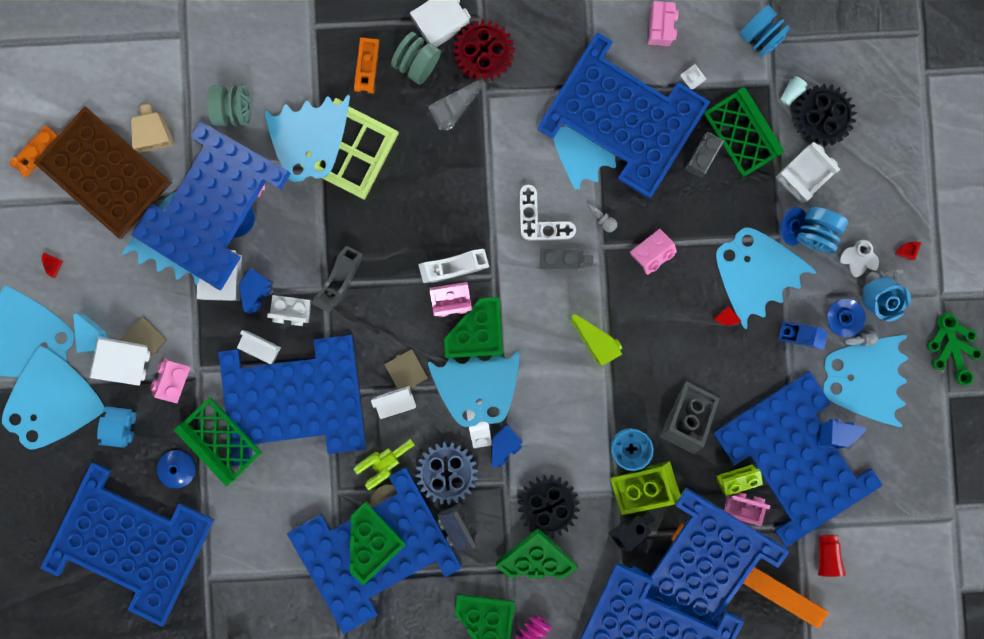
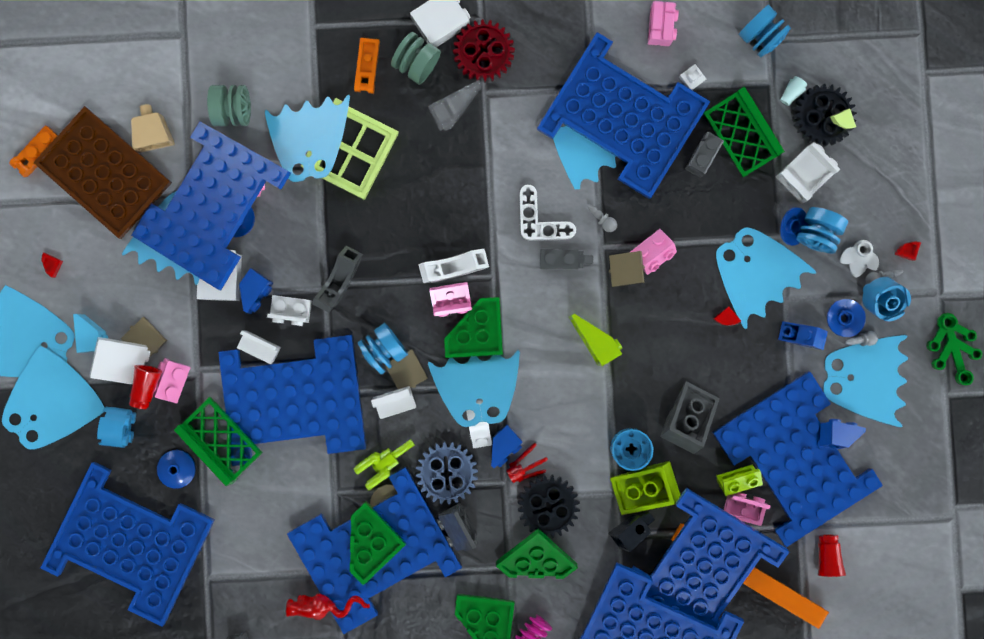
none -> red plant [129,365,162,409]
none -> red animal [286,594,370,620]
none -> dark azure wheel [358,323,408,374]
none -> red plant [506,443,548,483]
none -> dark tan piece [609,251,645,287]
none -> yellowish green tile [830,109,856,129]

